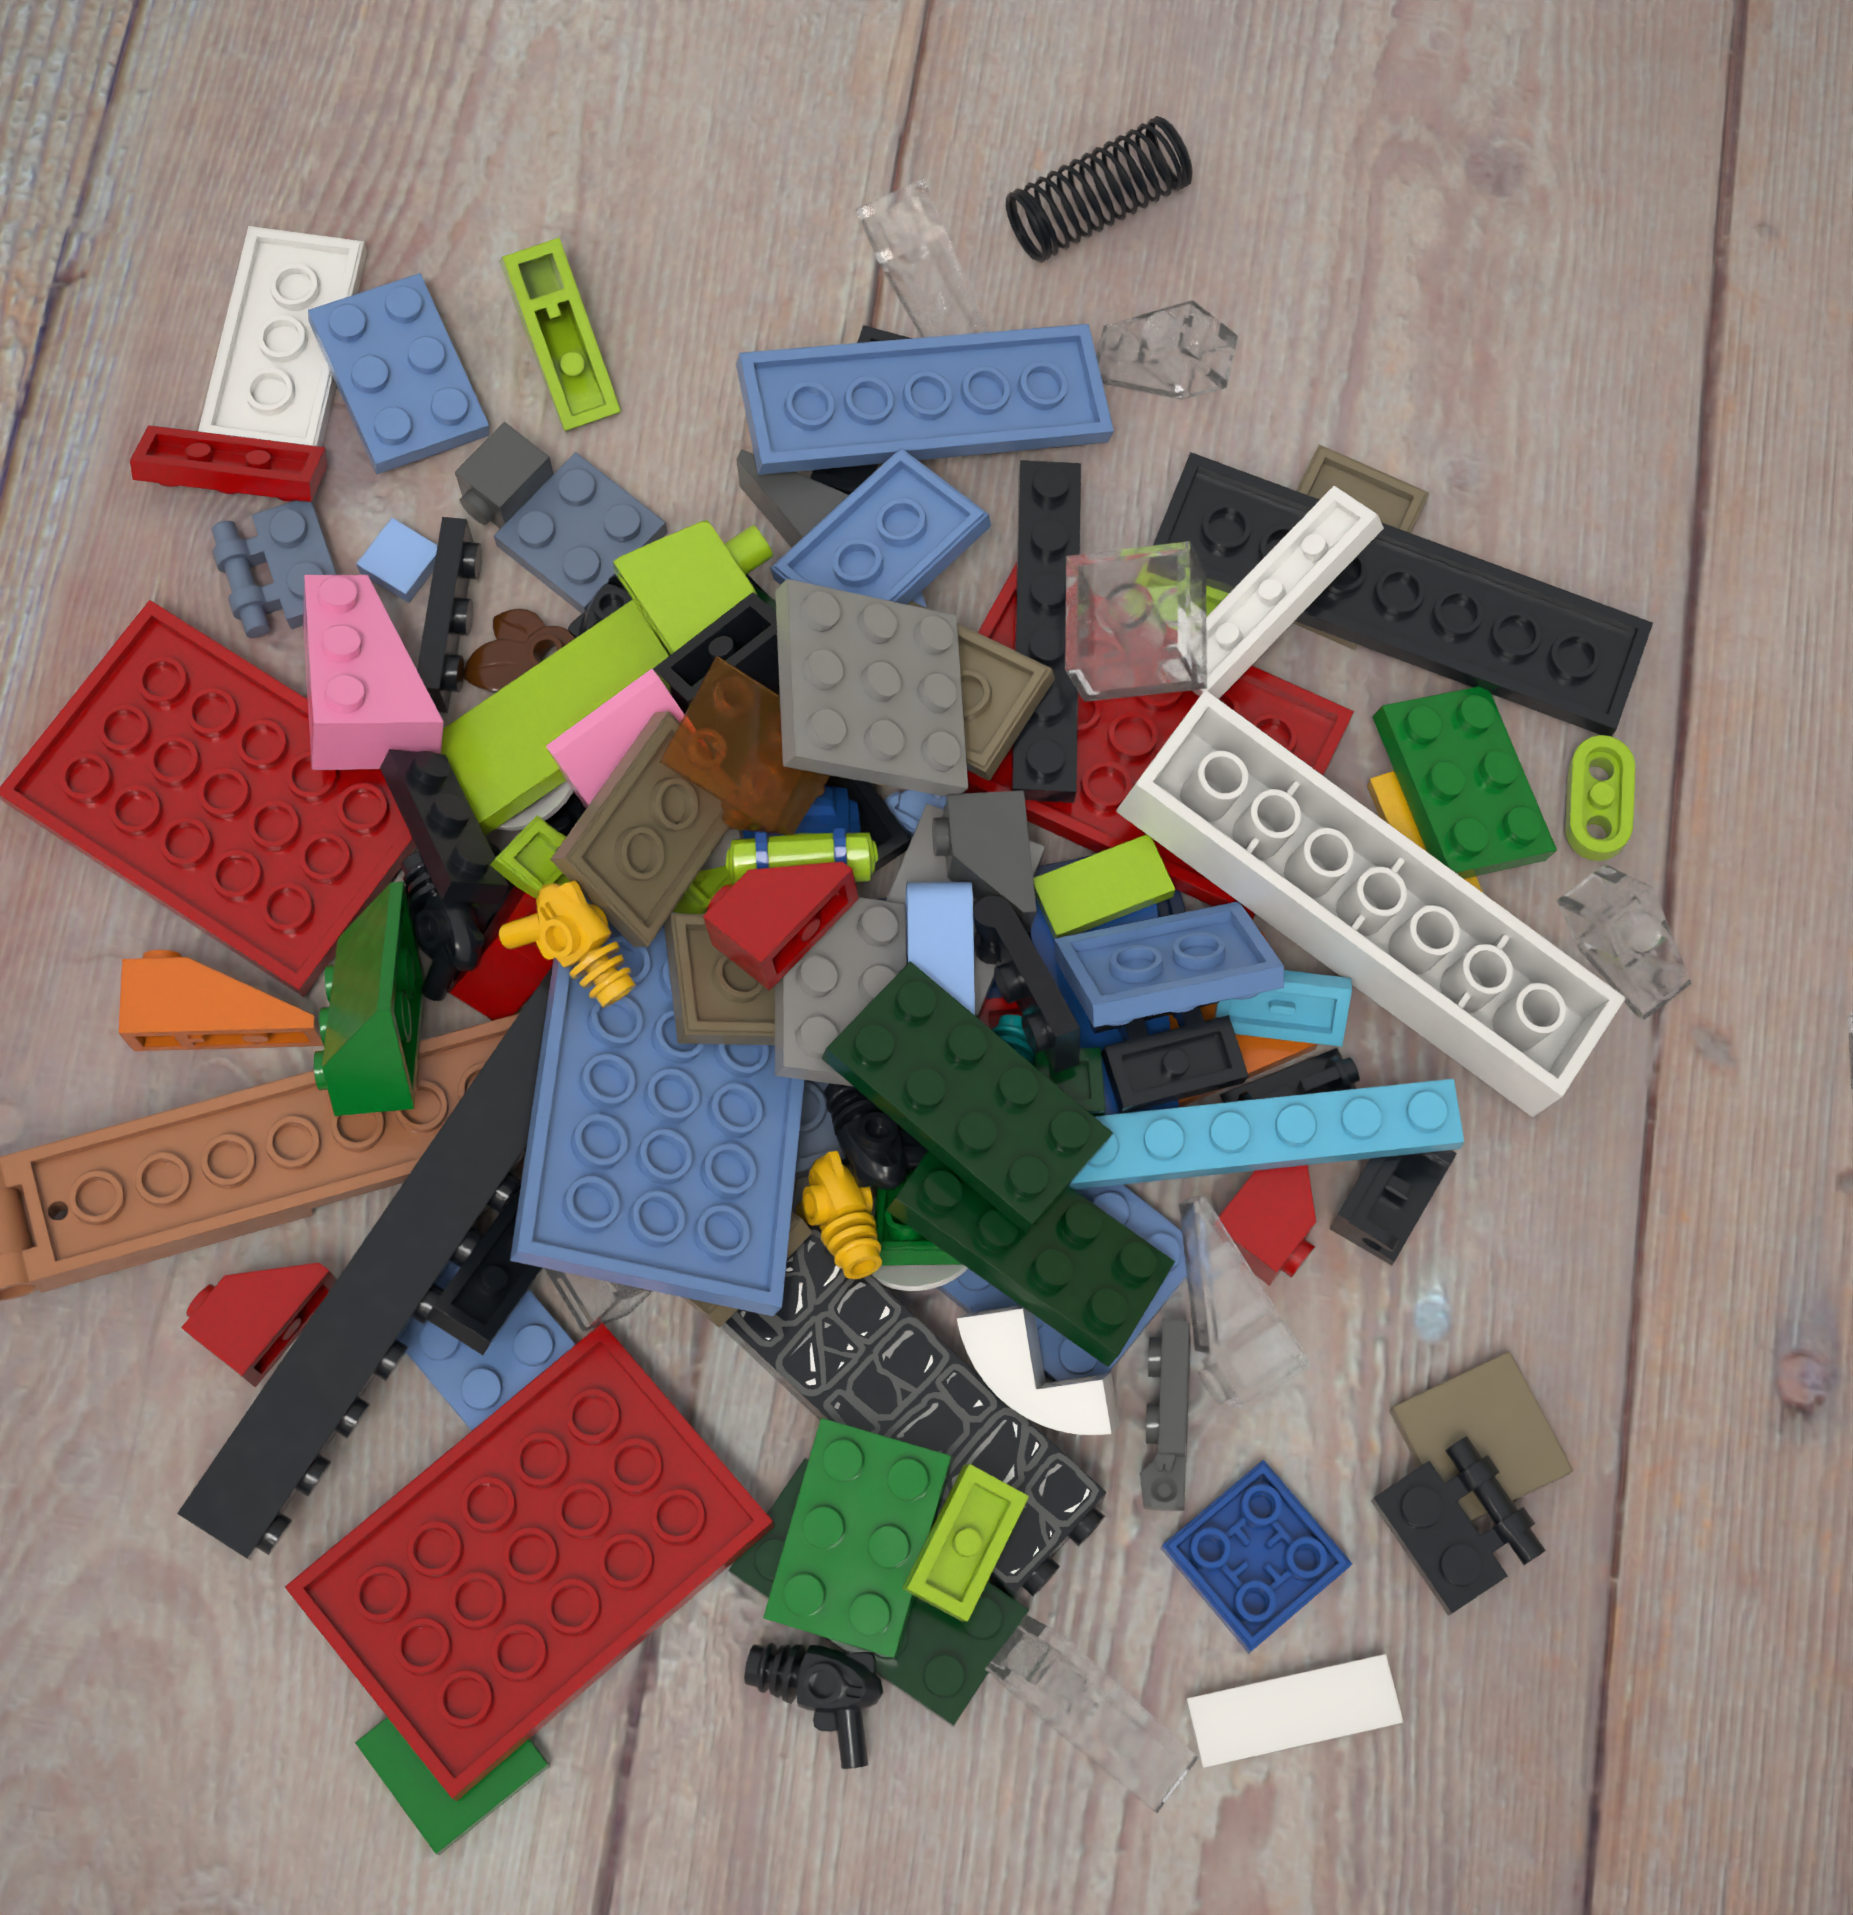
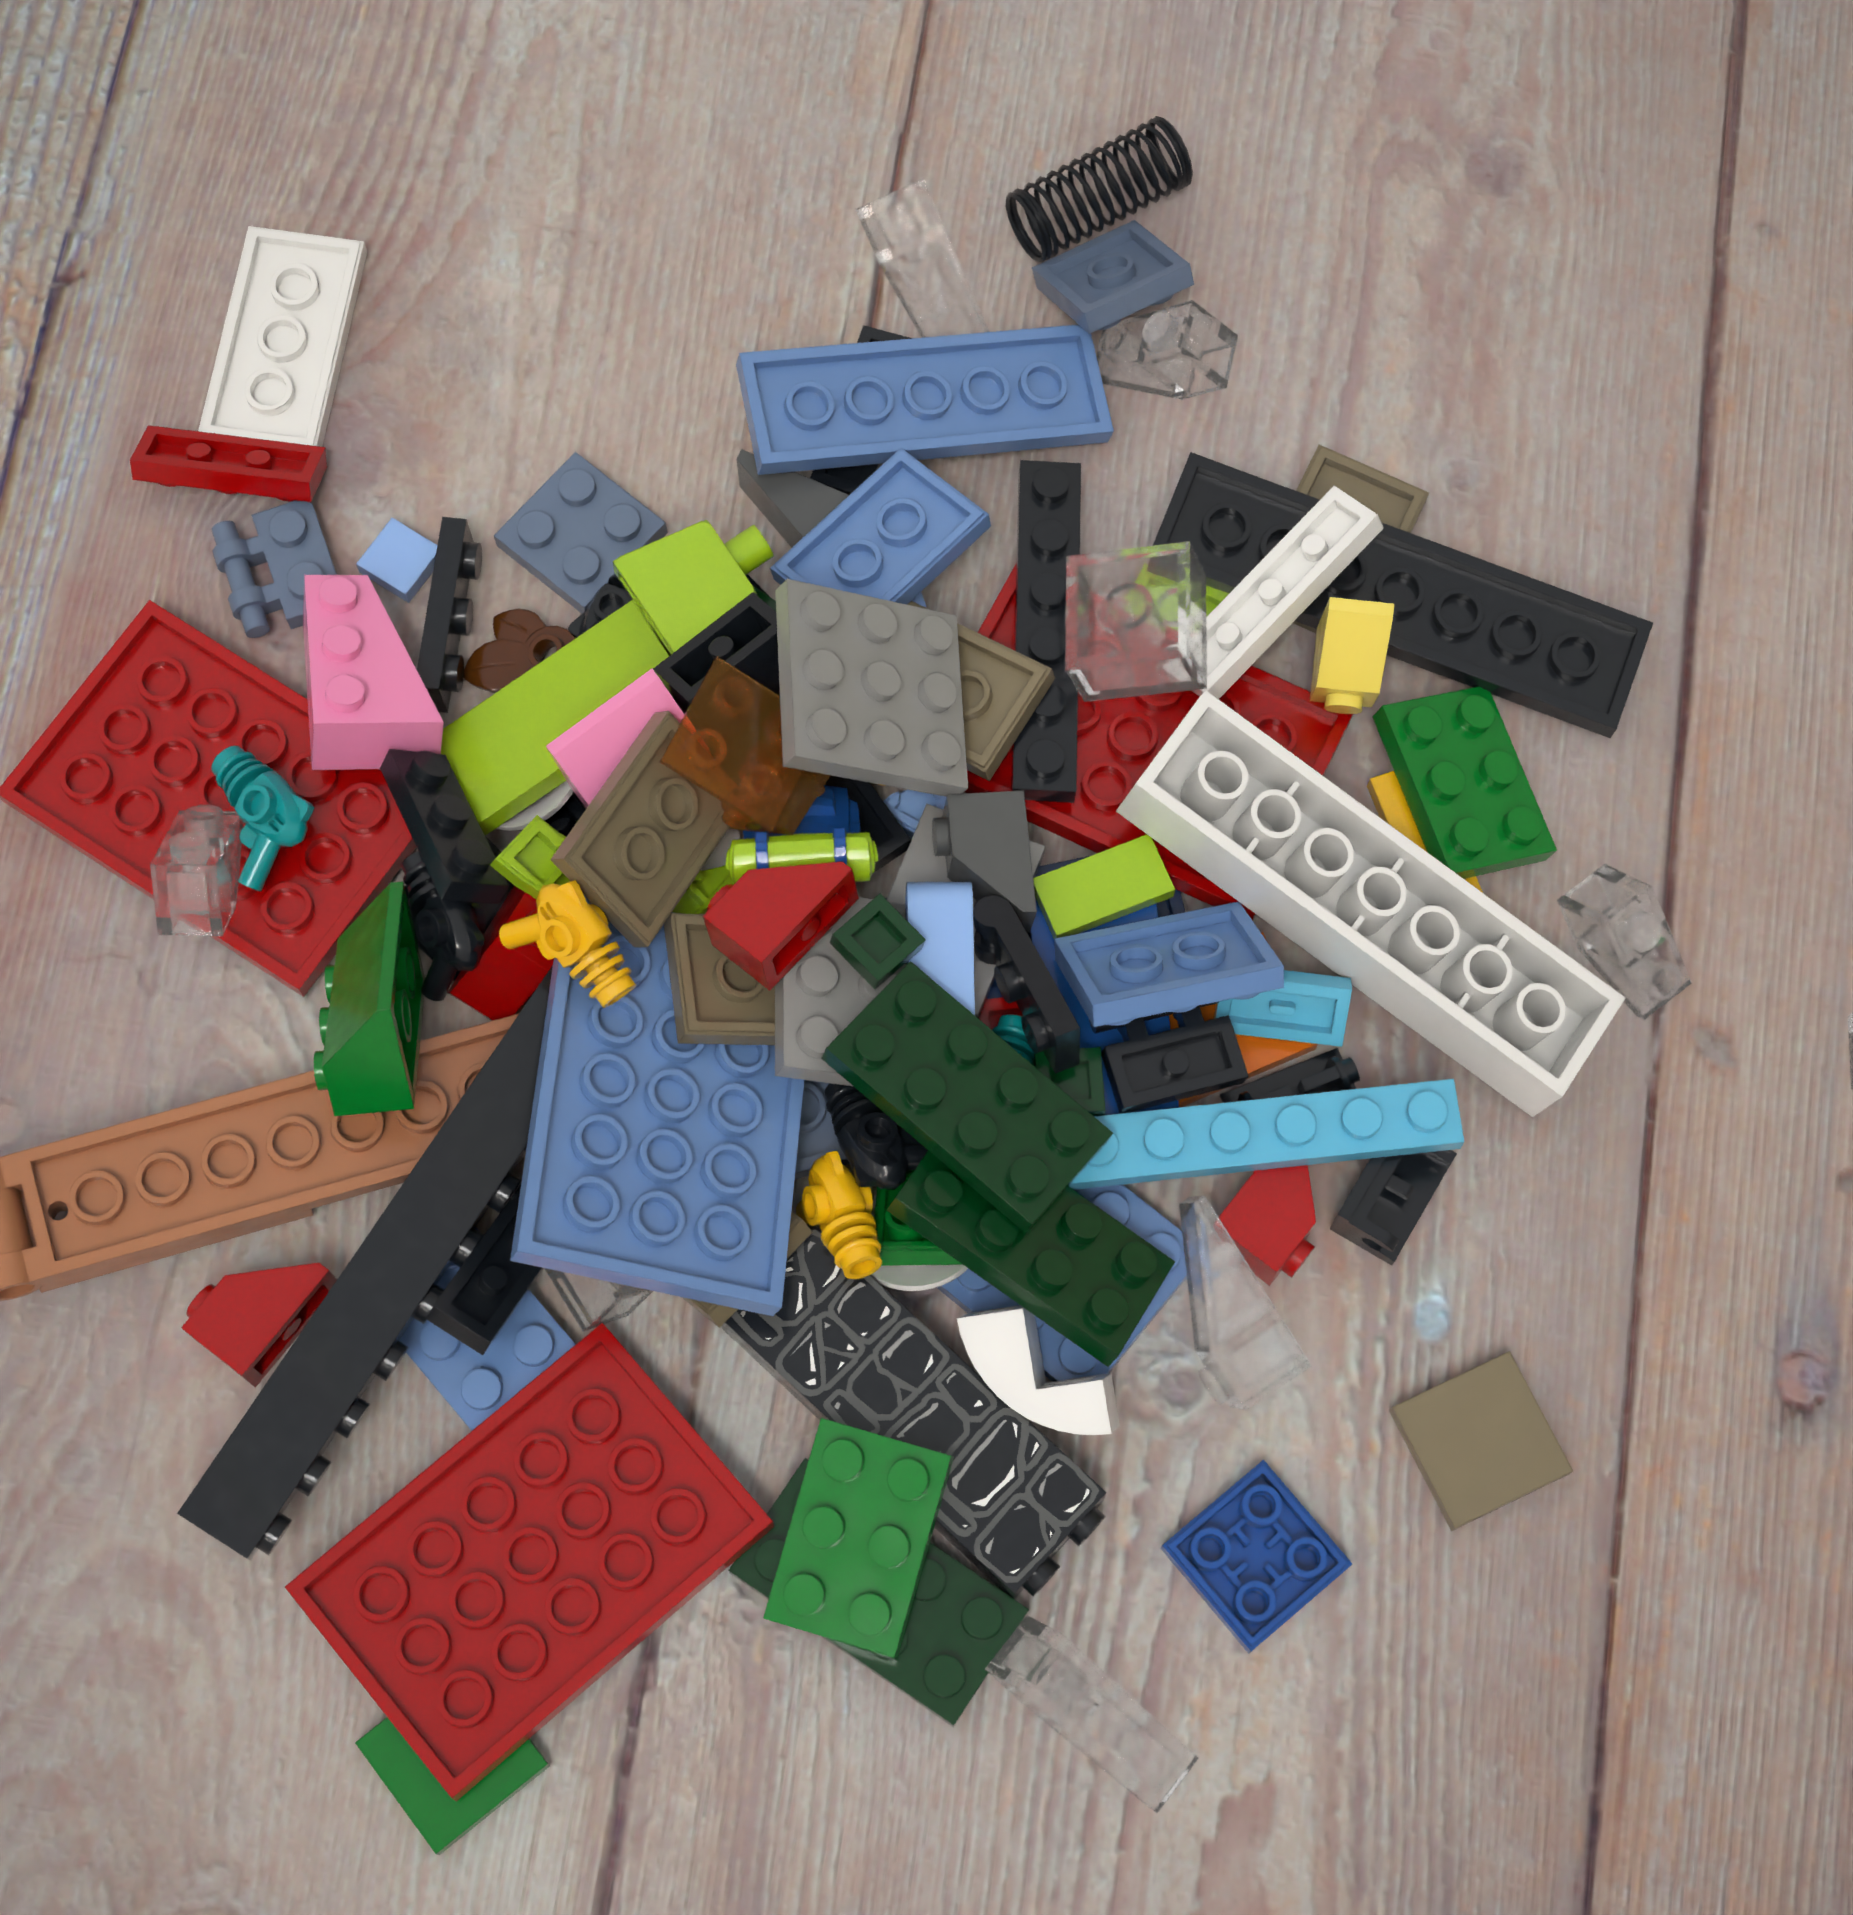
orange slope [118,950,324,1051] -> none
medium blue plate [308,273,489,475] -> none
dark grey brick [455,422,554,528] -> none
lime slope [499,237,621,431] -> none
black piece [744,1642,884,1769] -> none
lime plate [902,1464,1029,1621] -> none
dark grey hinge [1140,1319,1191,1511] -> none
white tile [1185,1654,1403,1769] -> none
black plate [1371,1436,1546,1616] -> none
lime plate [1565,735,1635,861] -> none
none -> clear slope [150,805,244,936]
none -> teal piece [211,746,314,891]
none -> dark green plate [830,893,926,990]
none -> sand blue plate [1032,220,1194,334]
none -> light yellow slope [1310,597,1394,714]

